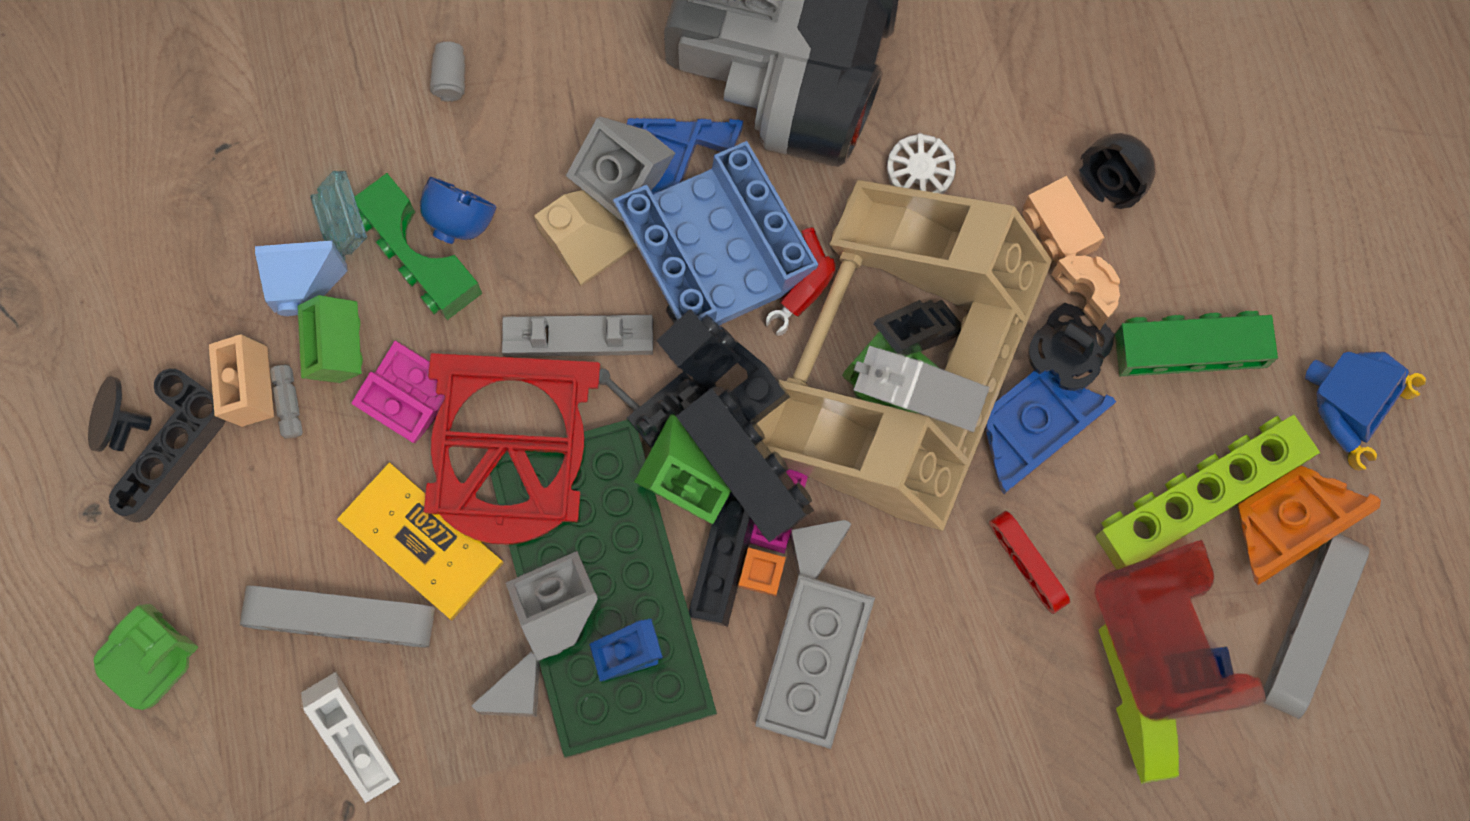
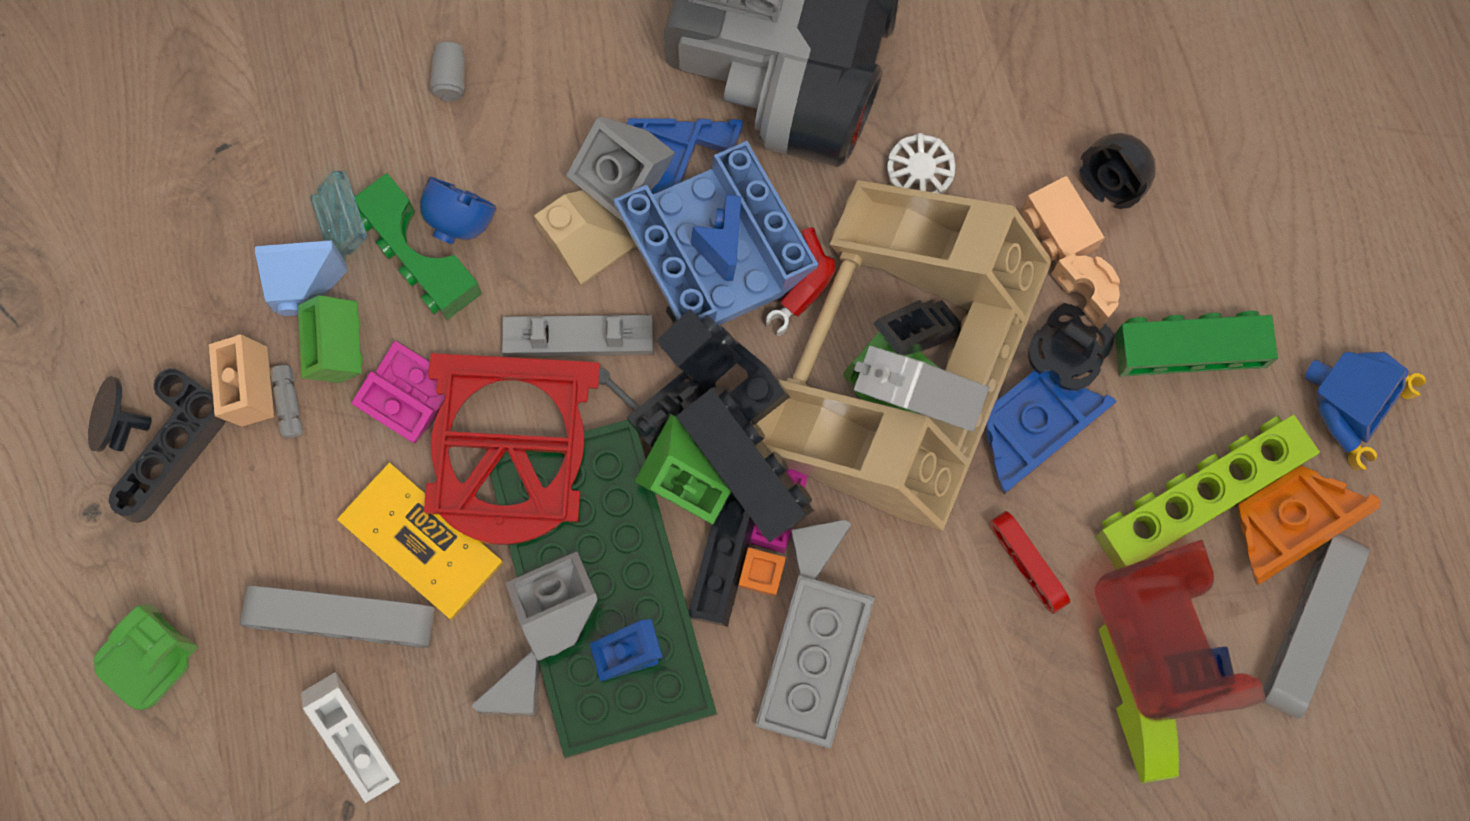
none -> blue slope [691,195,741,281]

